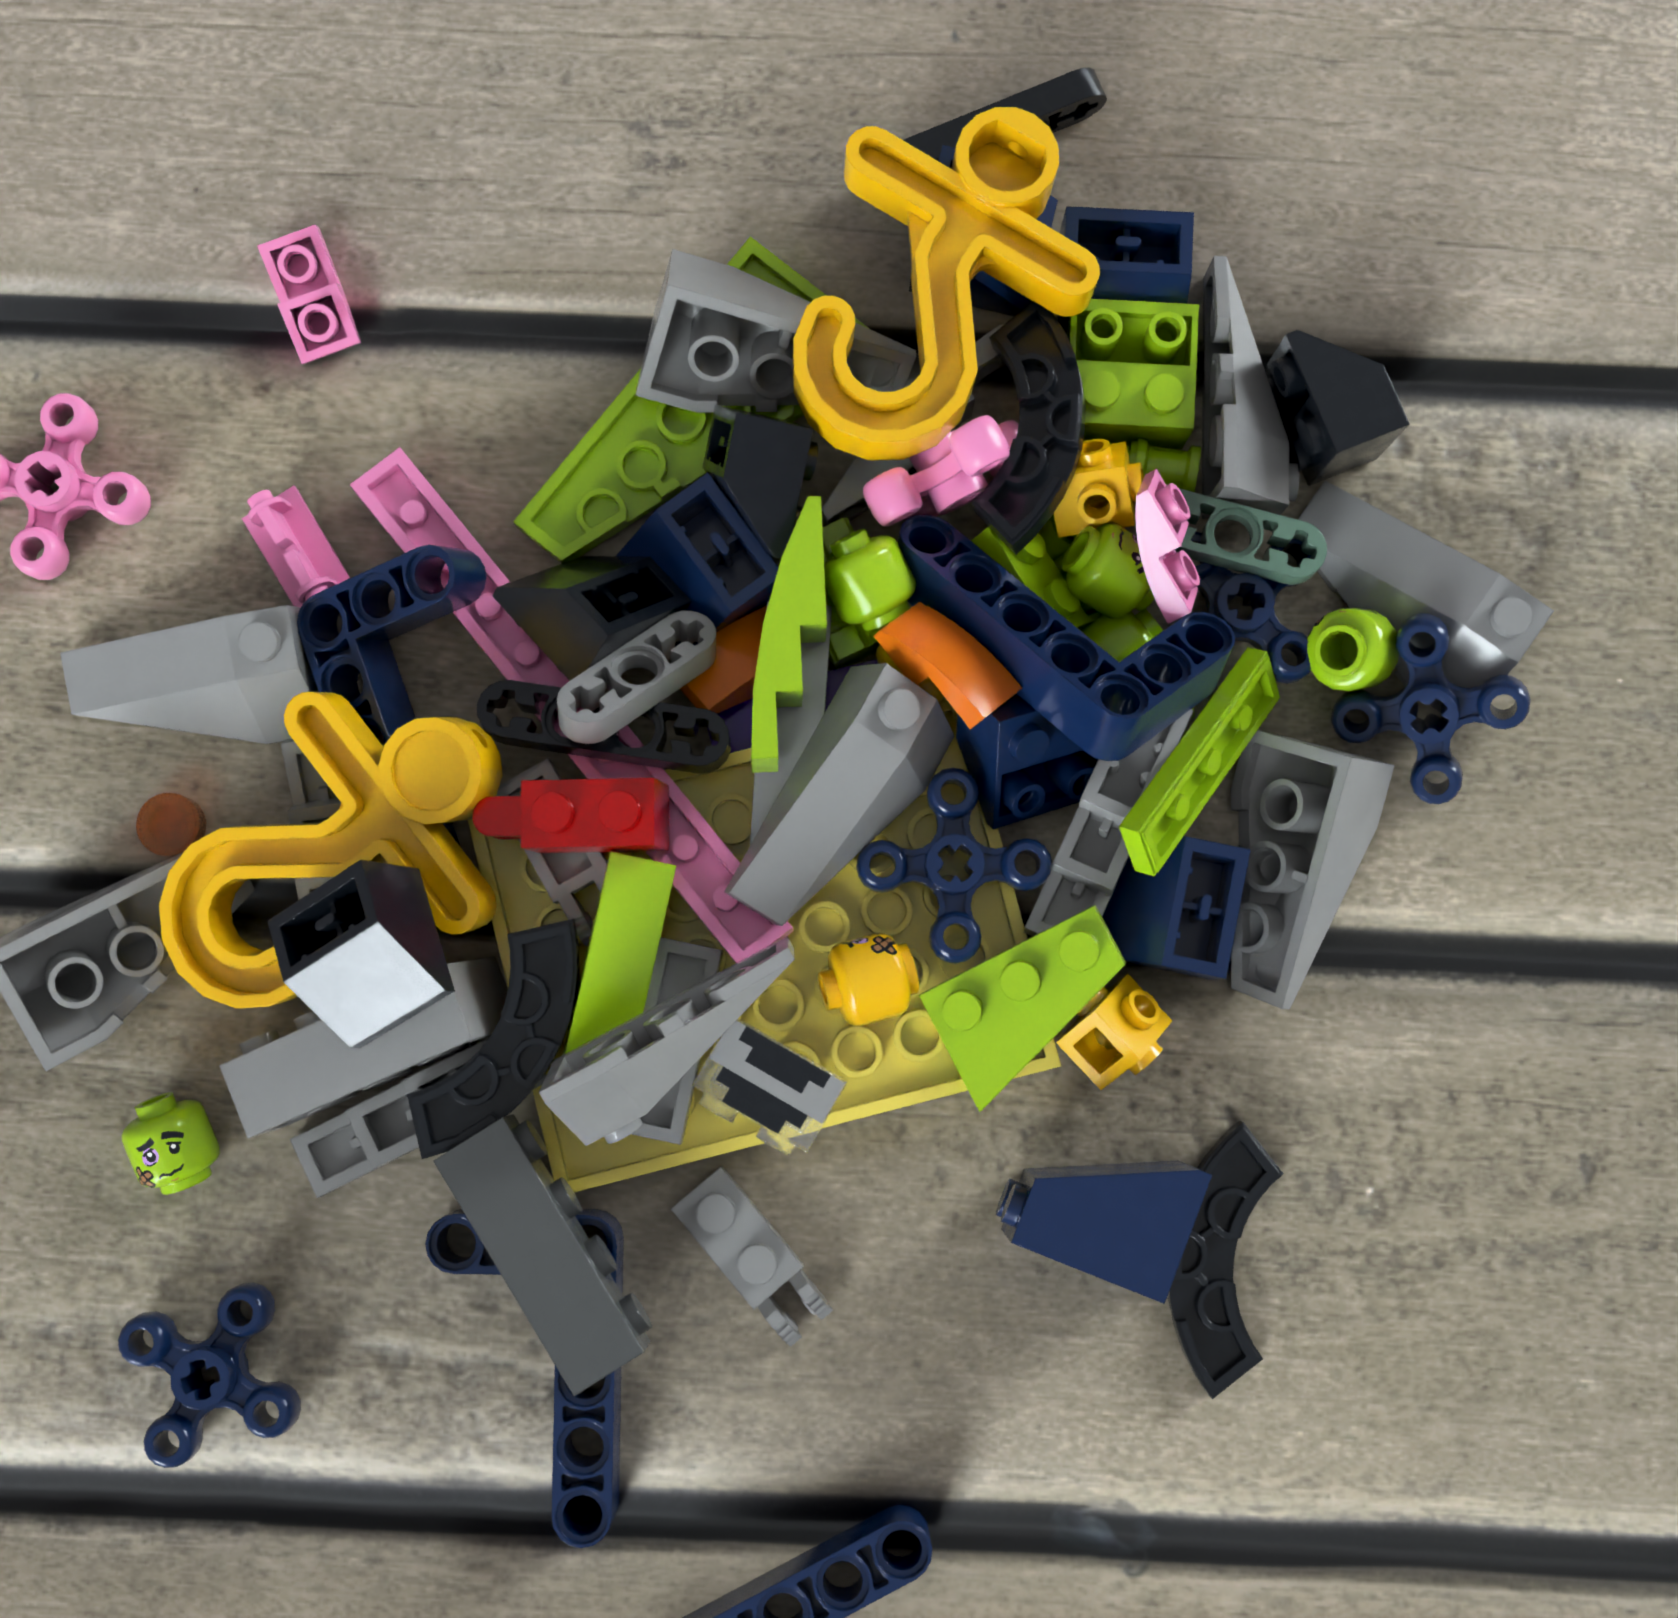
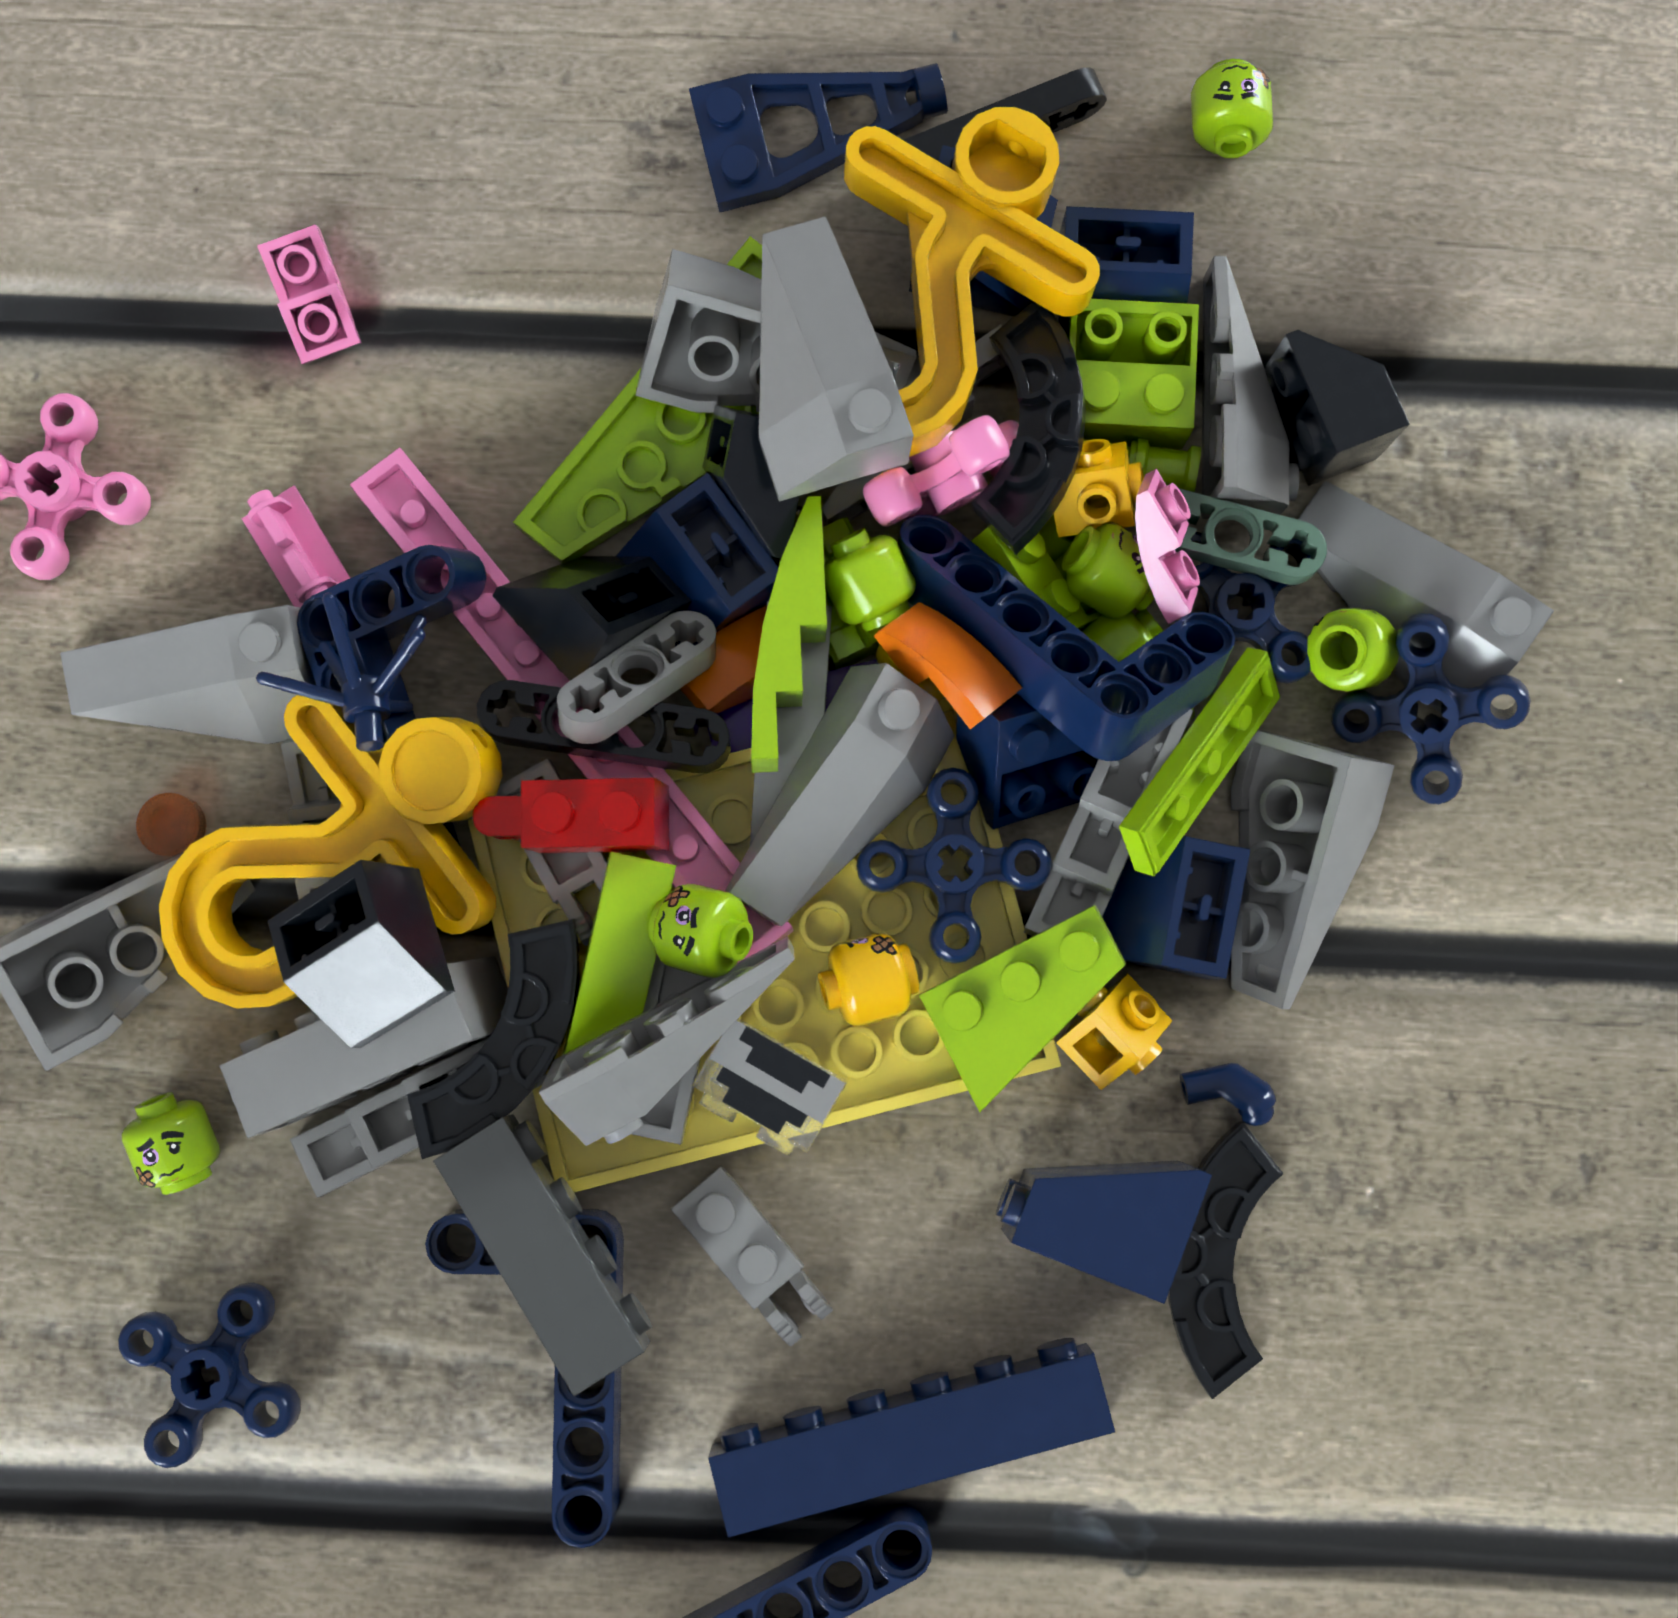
none -> dark blue plant [256,592,427,752]
none -> lime head [649,884,753,978]
none -> dark blue plate [689,63,948,213]
none -> dark blue brick [708,1338,1115,1537]
none -> light grey wedge [759,216,914,502]
none -> dark blue arm [1180,1063,1276,1126]
none -> lime head [1191,59,1273,158]

